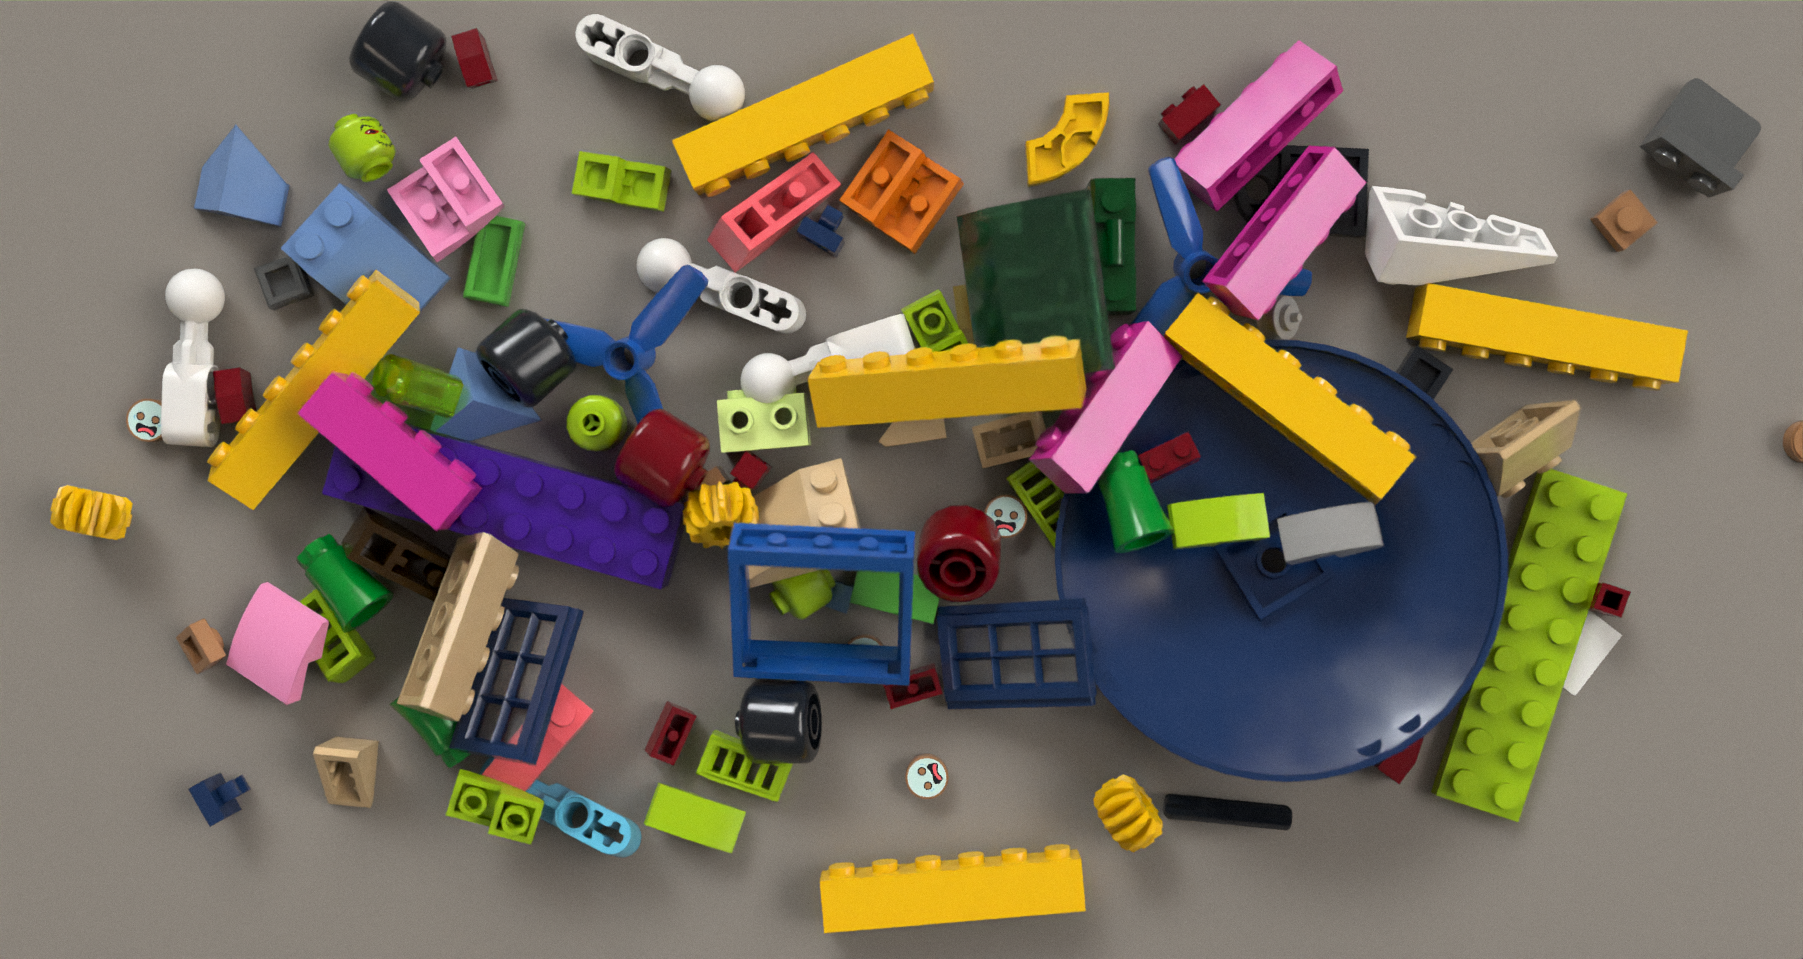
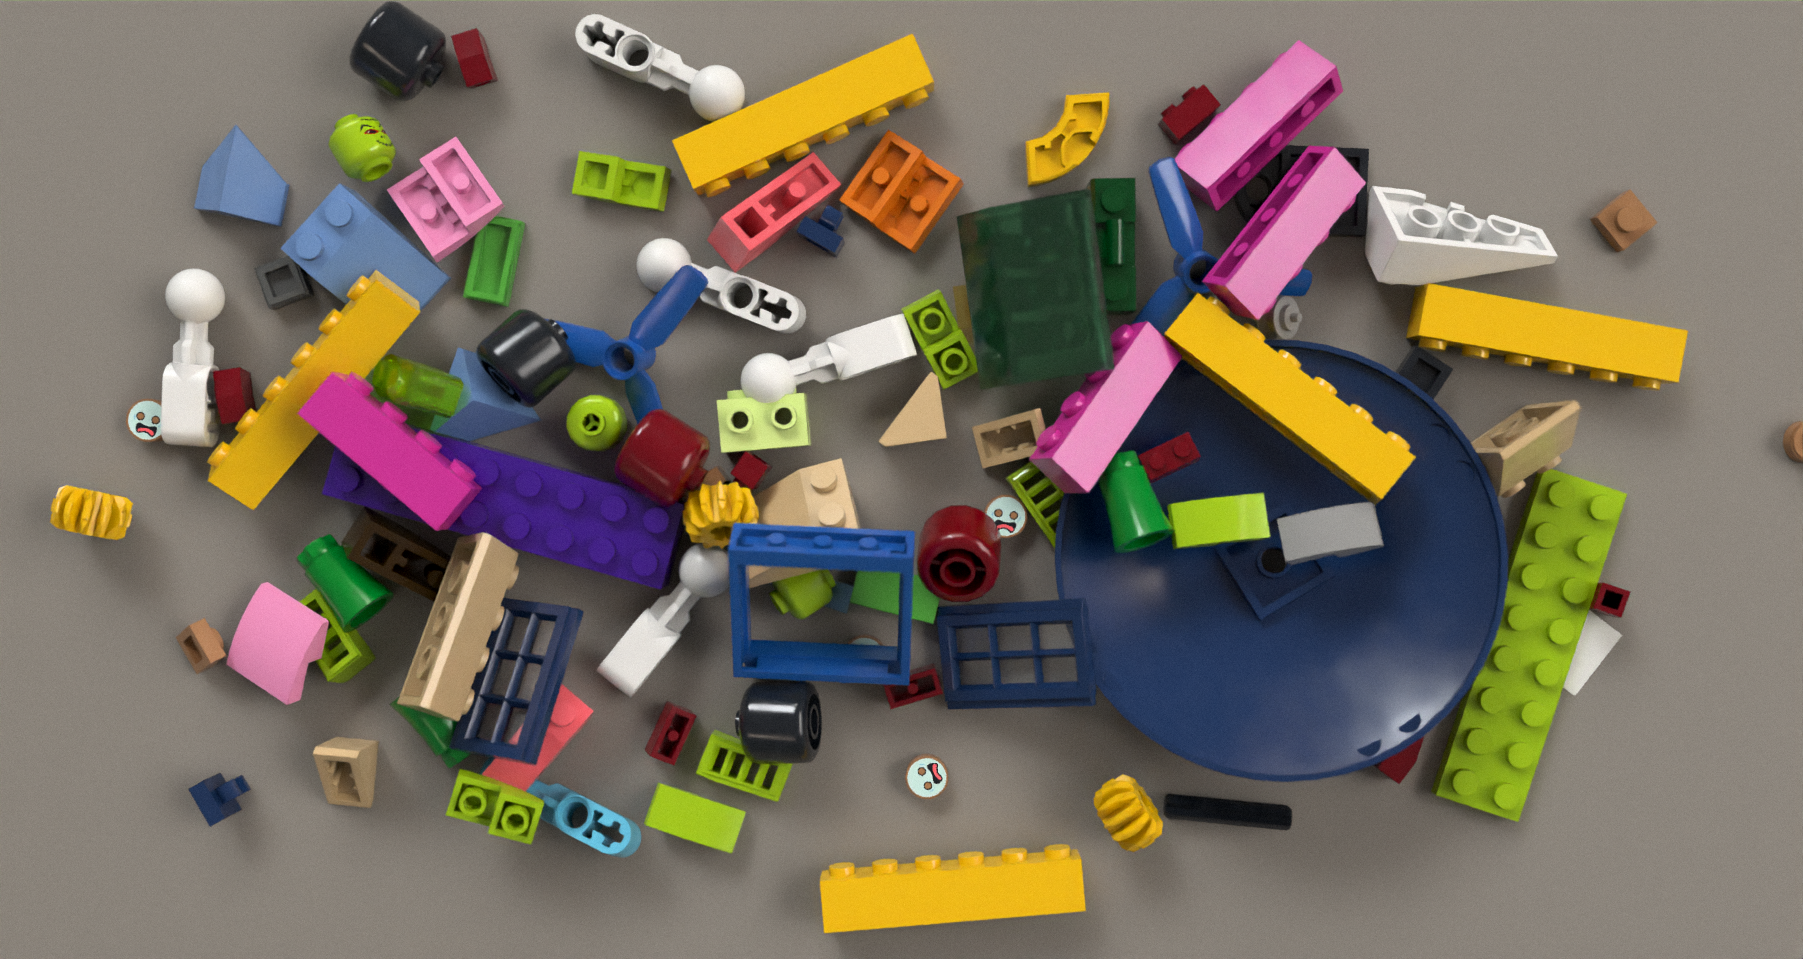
yellow brick [807,336,1086,428] -> none
dark grey bracket [1639,78,1761,198] -> none
none -> white beam [596,543,729,698]

